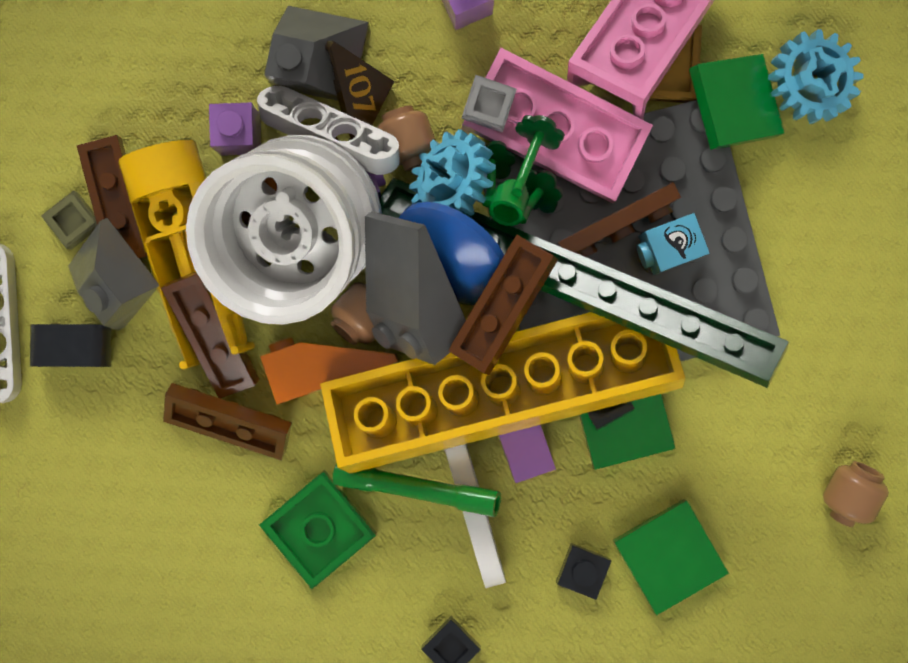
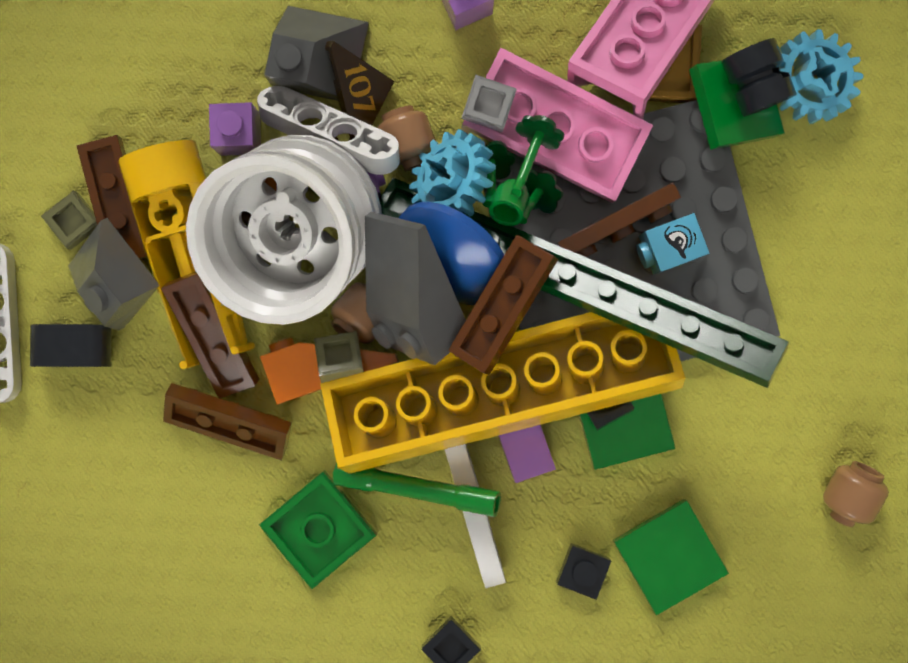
none -> olive tile [314,331,364,383]
none -> black wheel [721,38,797,117]

